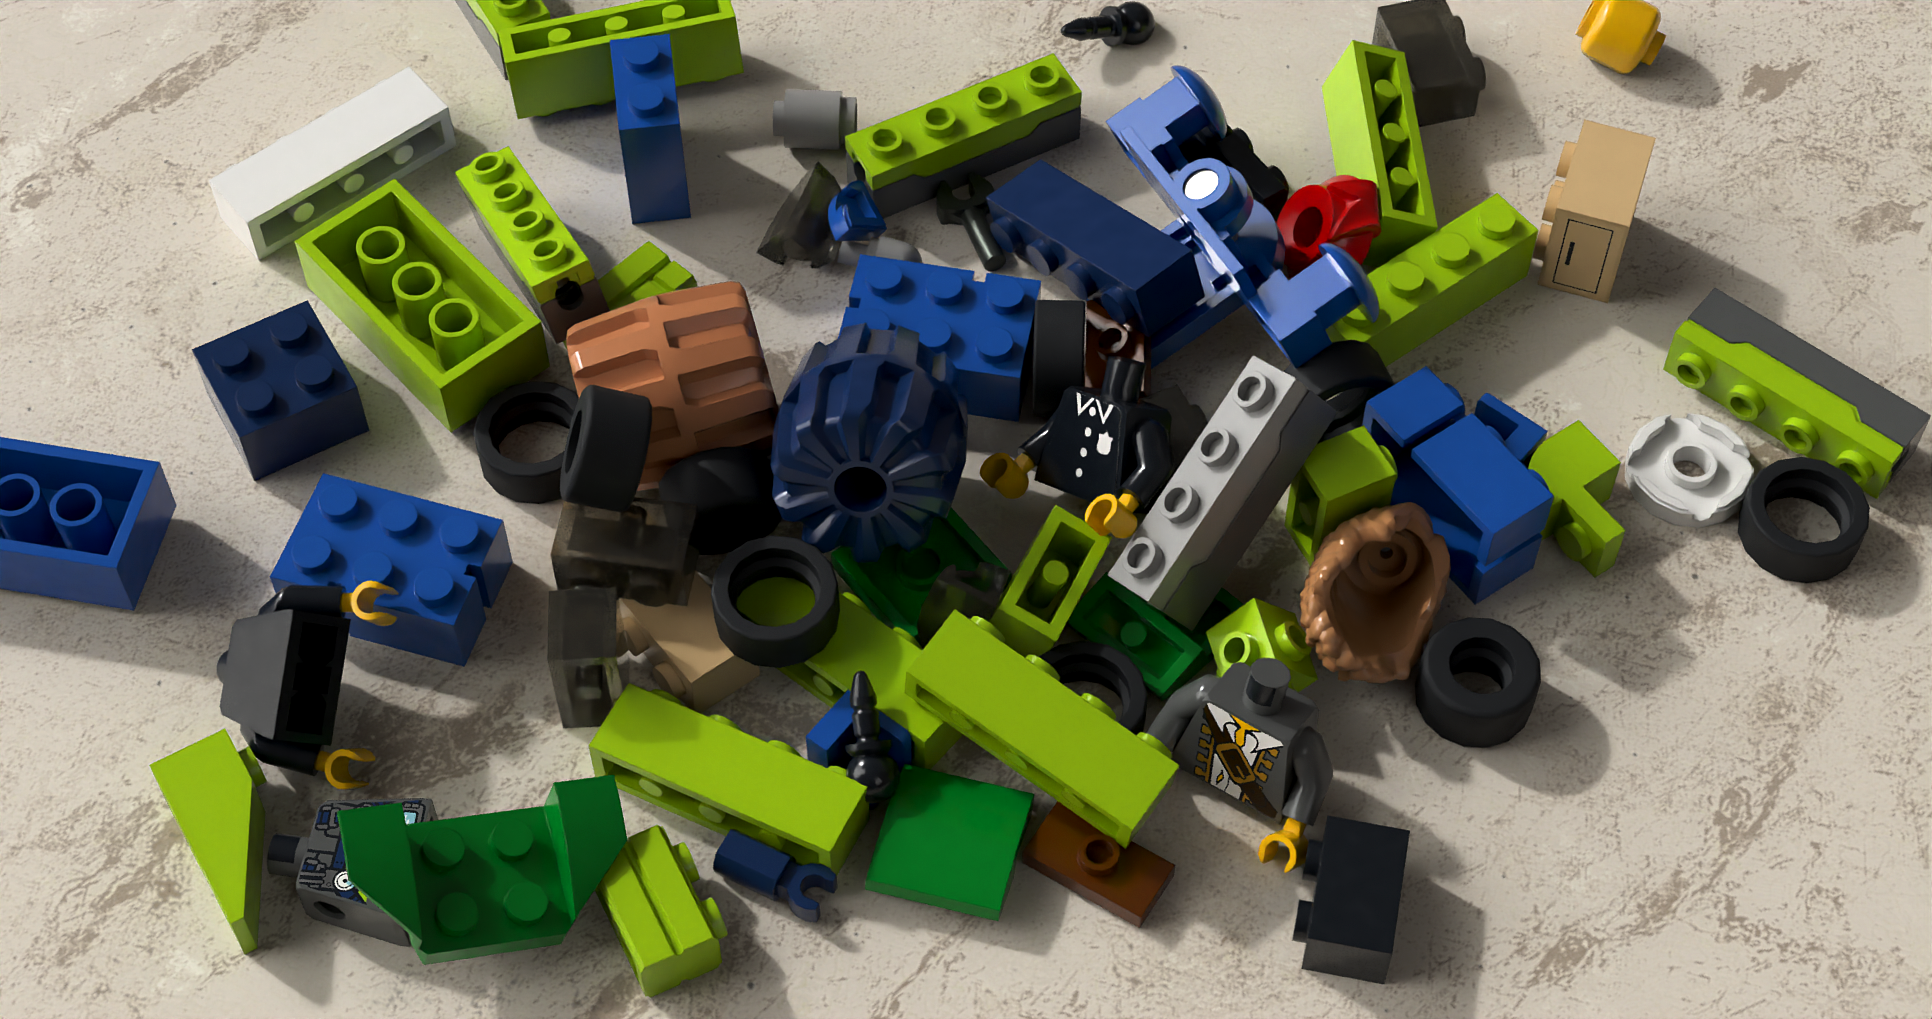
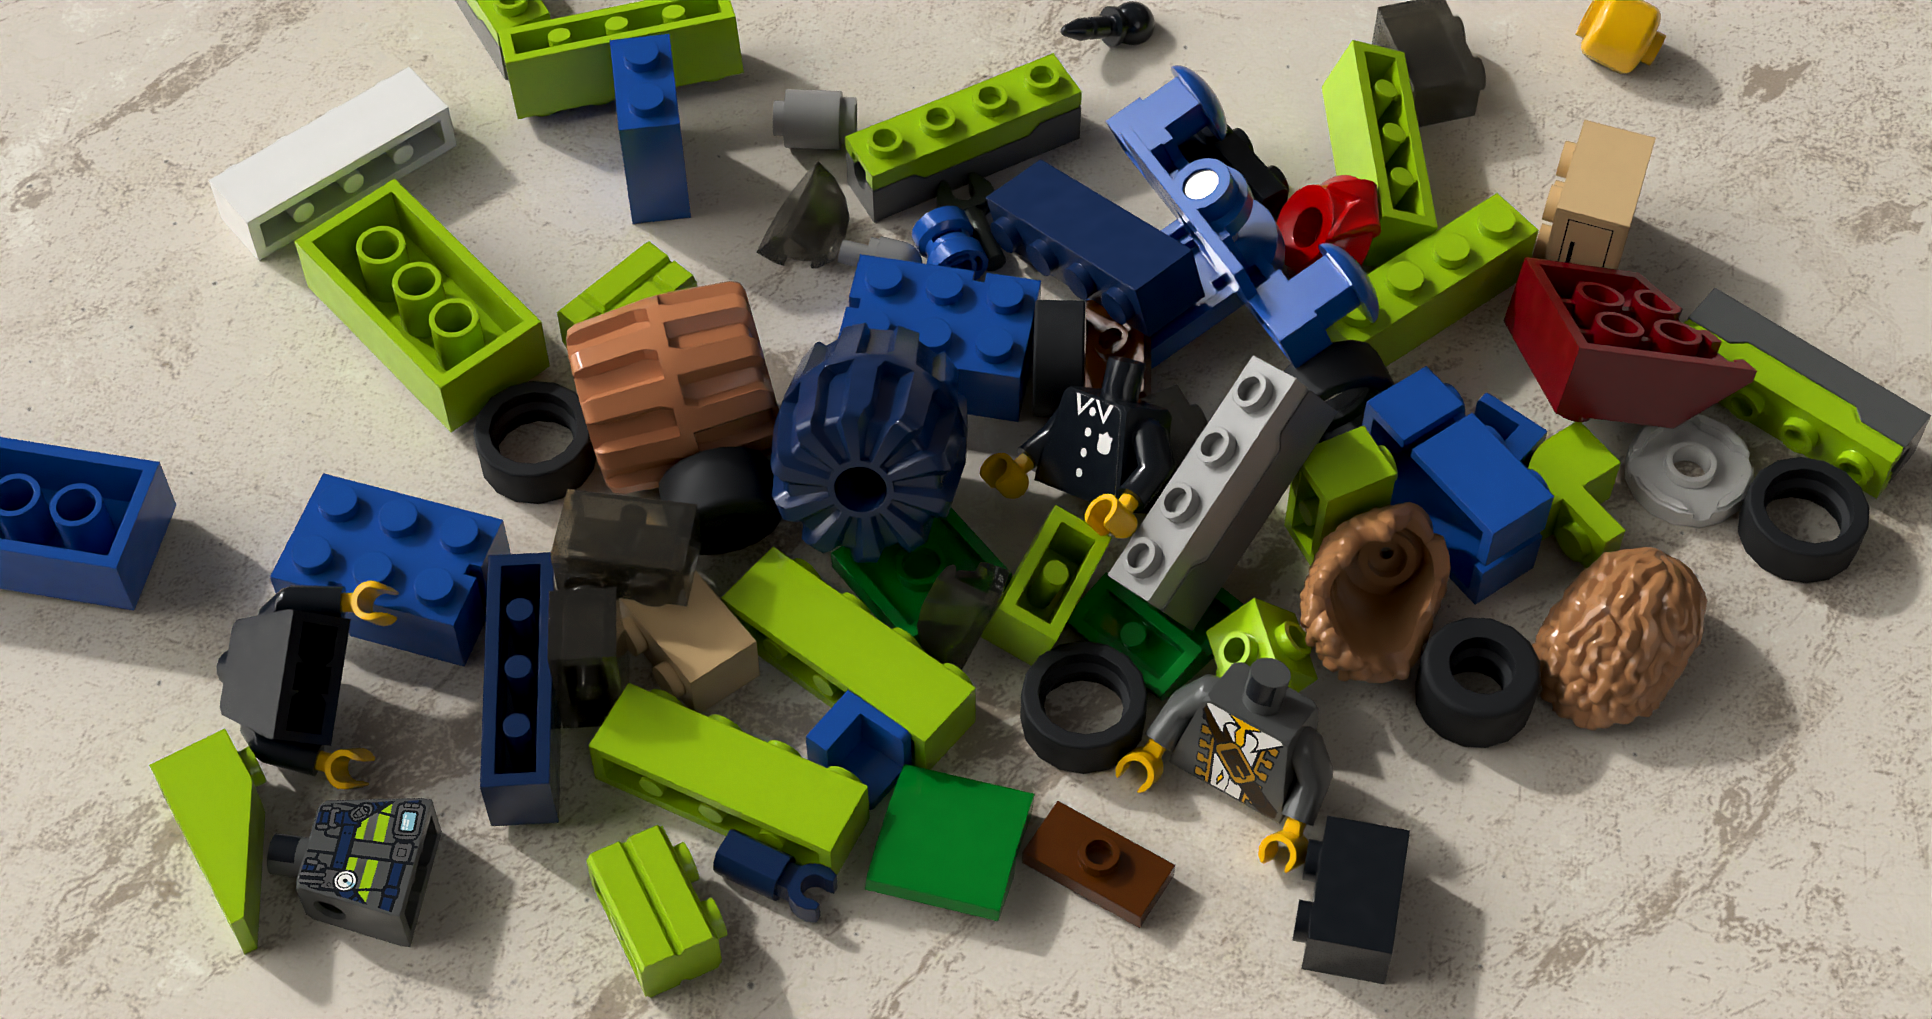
dark blue brick [192,300,370,481] -> none
green piece [337,775,627,965] -> none
lime piece [455,146,610,344] -> none
black tyre [560,385,652,513] -> none
black tyre [711,535,840,668] -> none
blue tile [828,180,887,241] -> none
black bar [845,670,900,803] -> none
lime brick [904,609,1180,849] -> none
none -> dark blue brick [480,552,563,826]
none -> blue wheel [912,206,988,281]
none -> dark red wedge [1503,257,1757,429]
none -> medium nougat hair [1532,547,1708,731]

